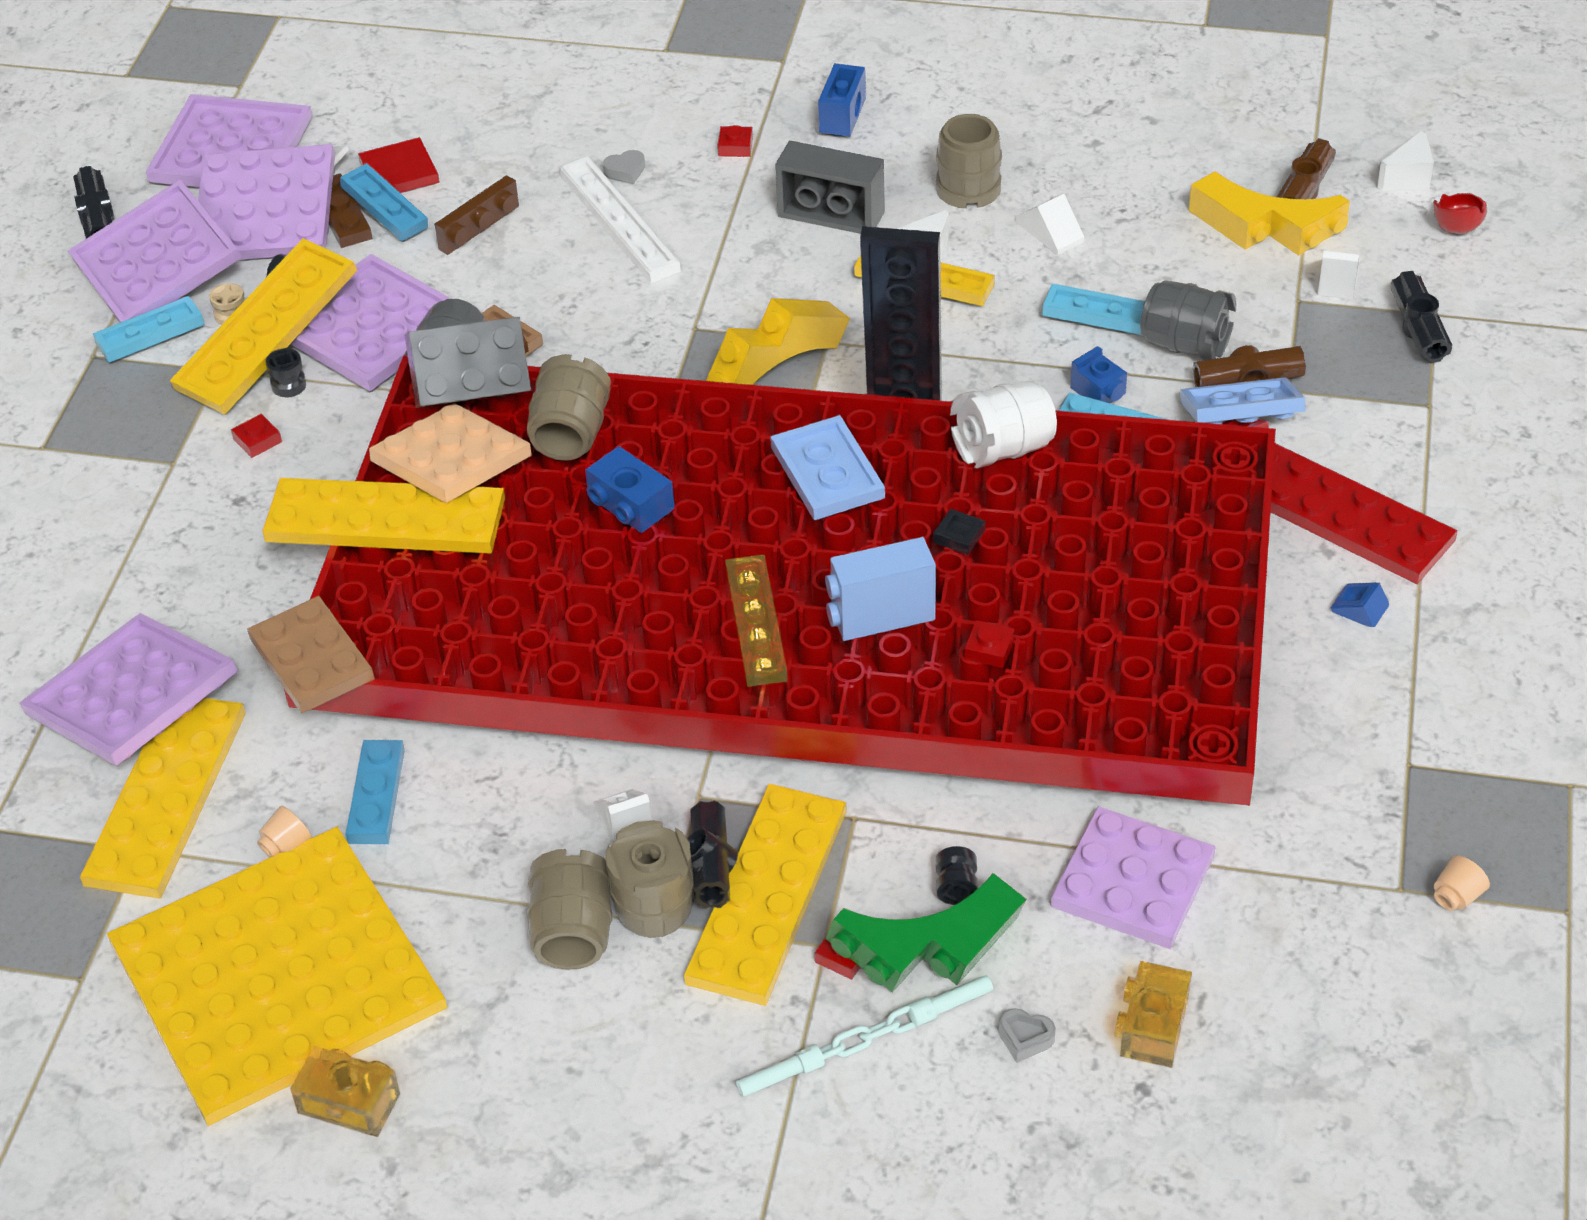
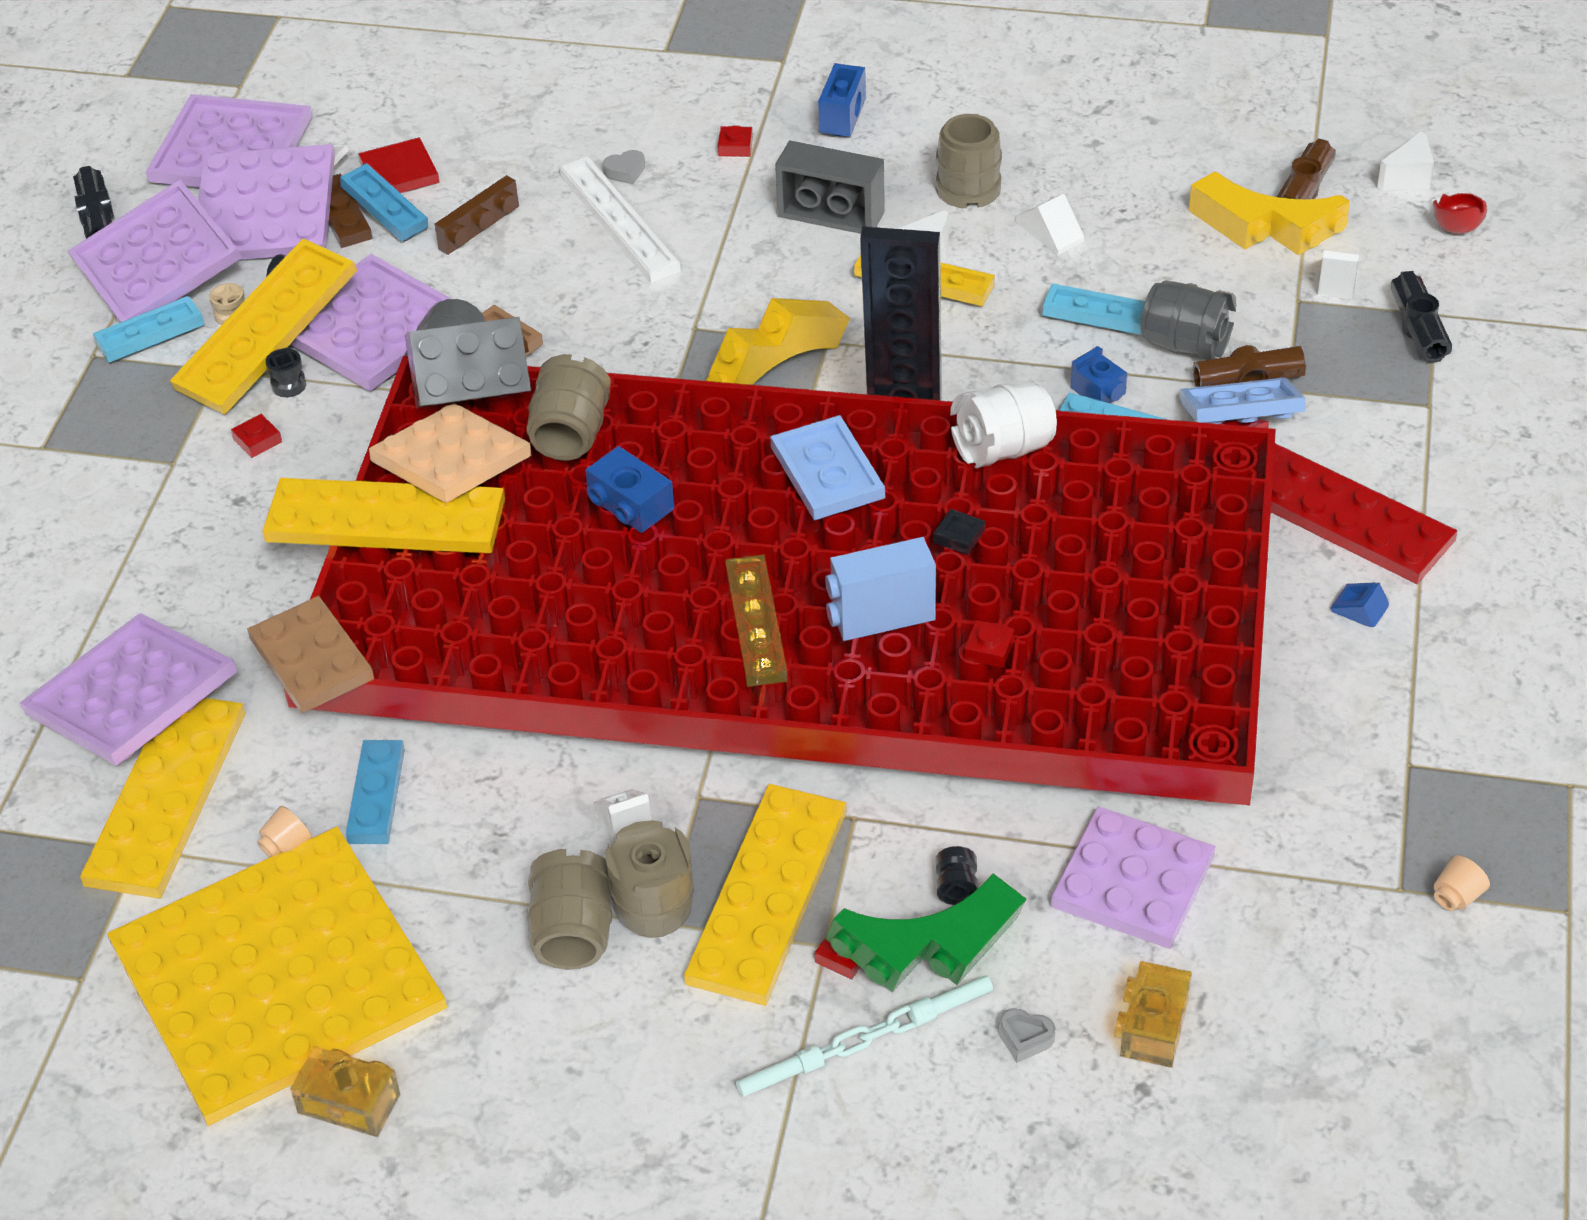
black piece [687,800,738,909] -> none

